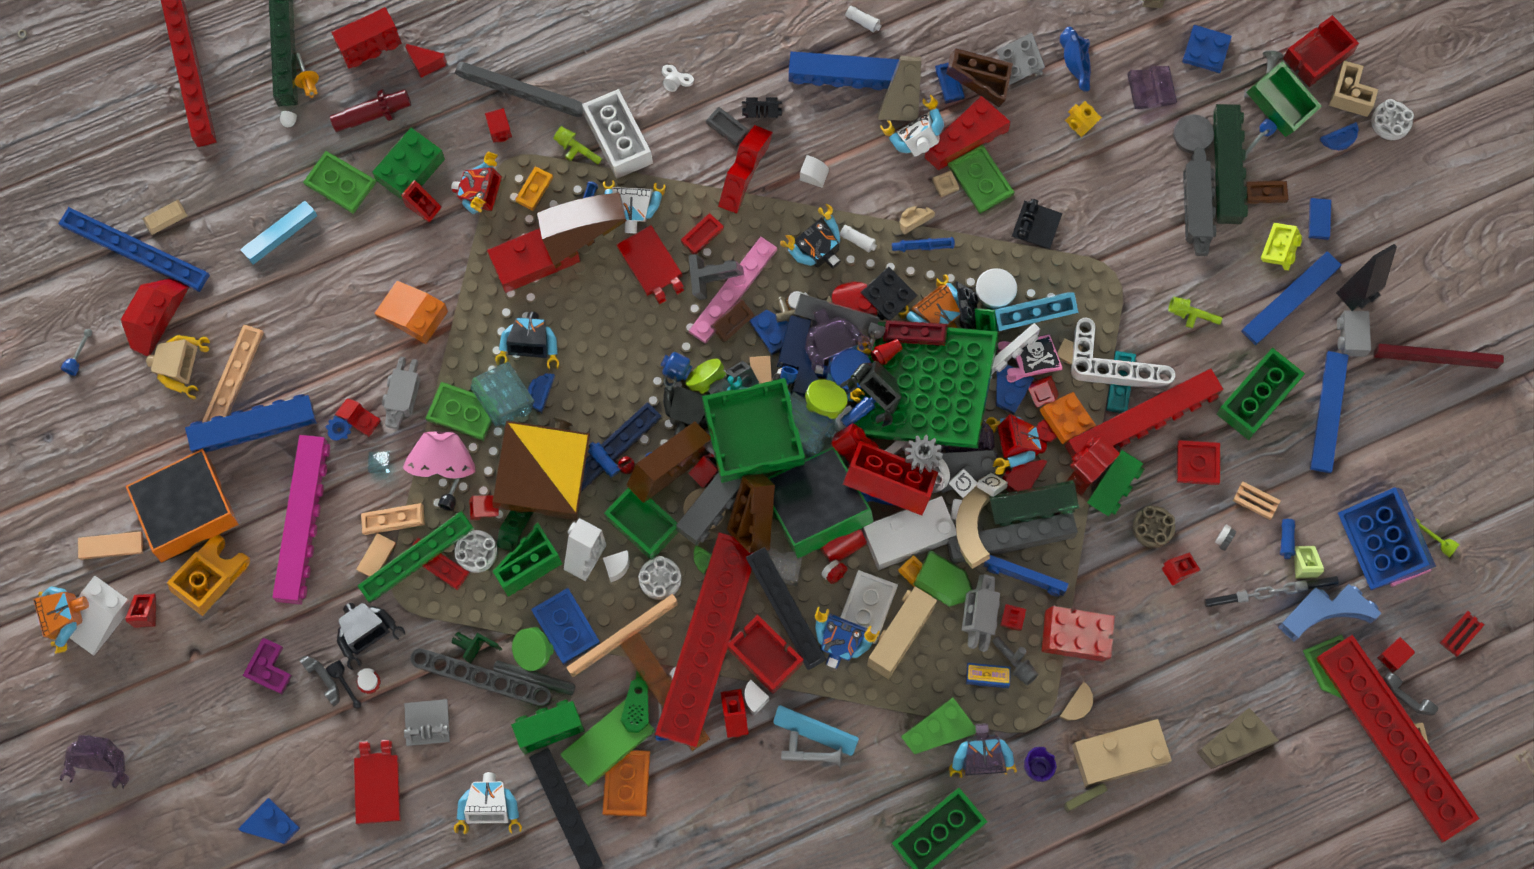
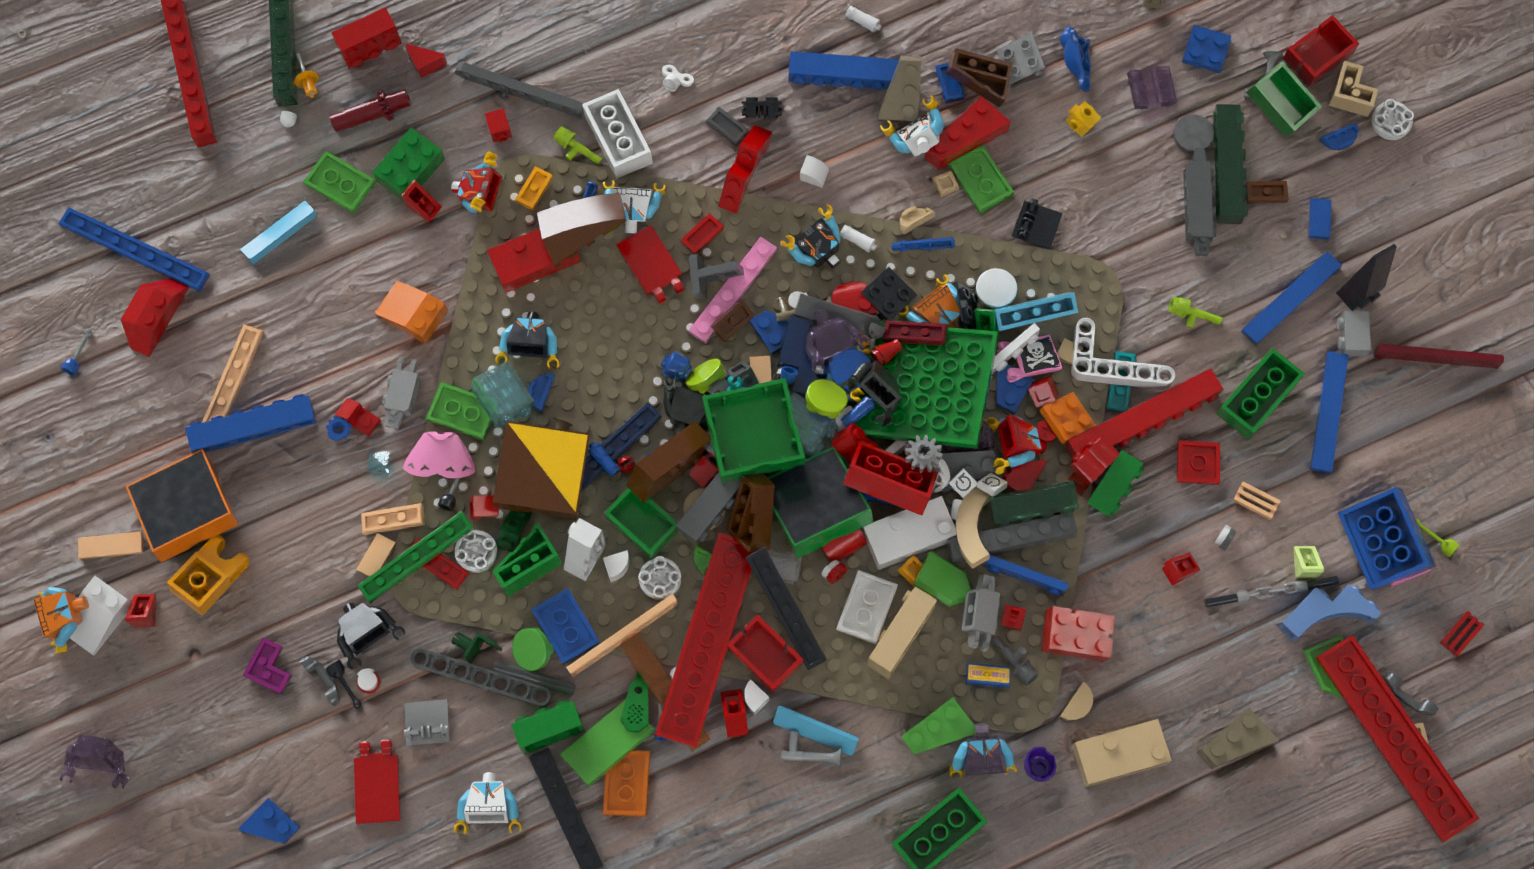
tan tile [142,200,187,235] -> none
tan torso [146,335,210,399] -> none
dark pink brick [272,435,330,605] -> none
torso [815,607,880,669] -> none
olive tile [1063,783,1108,813] -> none
dark tan tile [1132,505,1175,548] -> none
blue hinge [1239,119,1278,160] -> none
neon yellow bracket [1261,223,1302,271] -> none
blue piece [1280,519,1295,559] -> none
red panel [1377,637,1415,673] -> none

